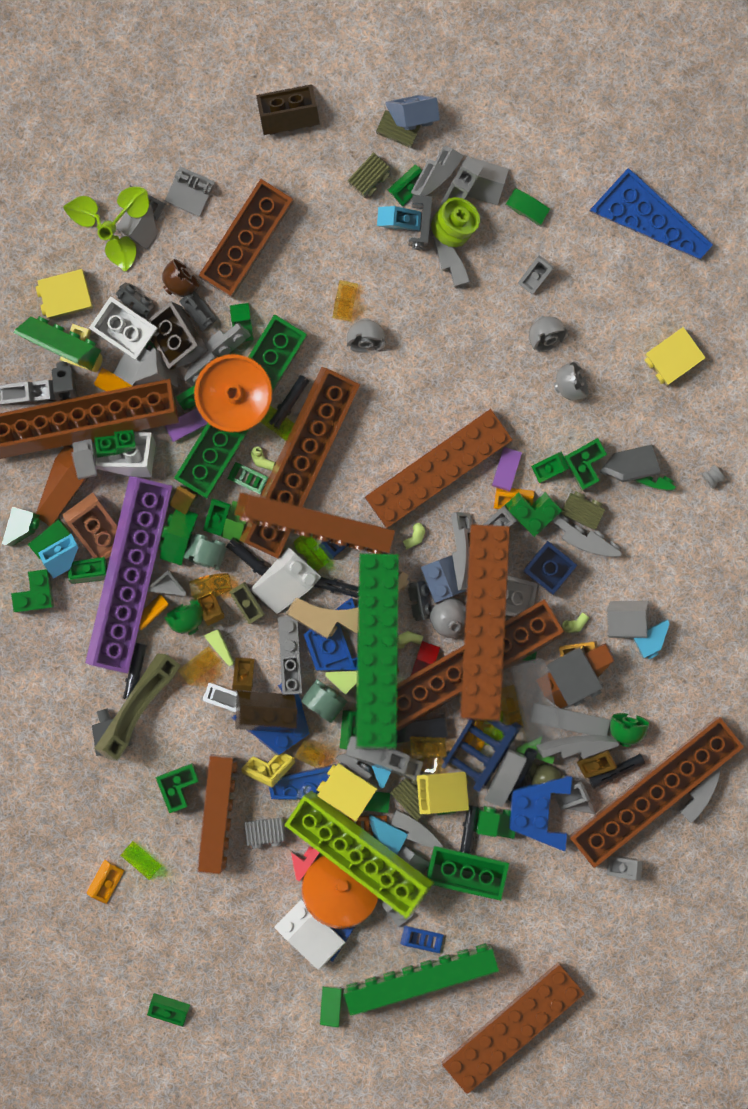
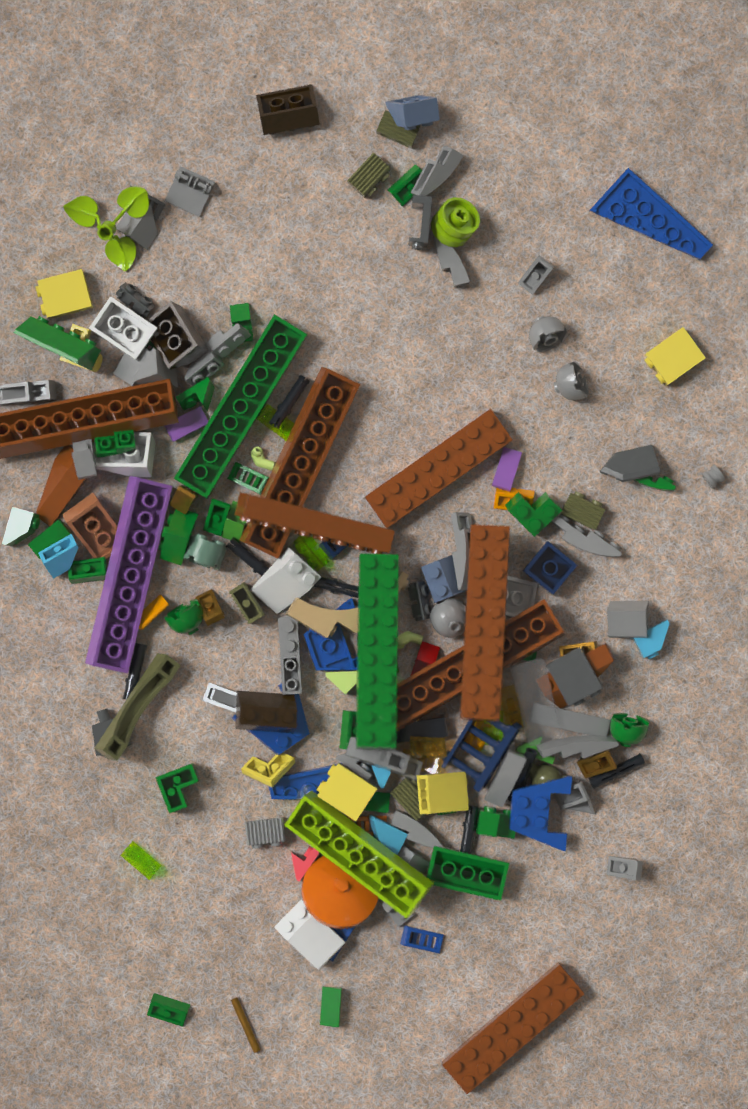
green brick [11,569,54,612] -> none
dark grey torso [52,361,77,401] -> none
light orange slope [86,860,125,904] -> none
light orange slope [93,367,132,391] -> none
light grey slope [148,571,187,596] -> none
reddish brown cylinder [162,259,200,297] -> none
clear yellow slope [178,646,220,685] -> none
dark grey hinge [179,291,217,331] -> none
clear yellow slope [189,573,232,600] -> none
orange dish [194,354,272,432] -> none
dark orange brick [197,754,238,874] -> none
dark orange brick [198,179,294,298] -> none
yellowish green slope [204,629,234,666] -> none
pearl gold slope [232,657,255,691] -> none
clear yellow slope [295,738,326,767] -> none
sand green brick [301,679,348,723] -> none
clear yellow slope [332,280,358,322] -> none
green brick [344,943,499,1016] -> none
light grey cylinder [347,318,385,353] -> none
medium azure slope [377,206,421,231] -> none
yellowish green arm [403,523,425,550] -> none
light grey slope [441,156,484,205] -> none
light grey slope [468,158,509,206] -> none
light grey slope [483,505,517,526] -> none
green slope [505,188,550,225] -> none
green slope [531,451,570,483] -> none
yellowish green arm [562,613,589,633] -> none
green brick [564,438,607,491] -> none
dark orange brick [568,716,744,868] -> none
light grey slope [679,768,721,823] -> none
none -> pearl gold bar [231,997,261,1053]

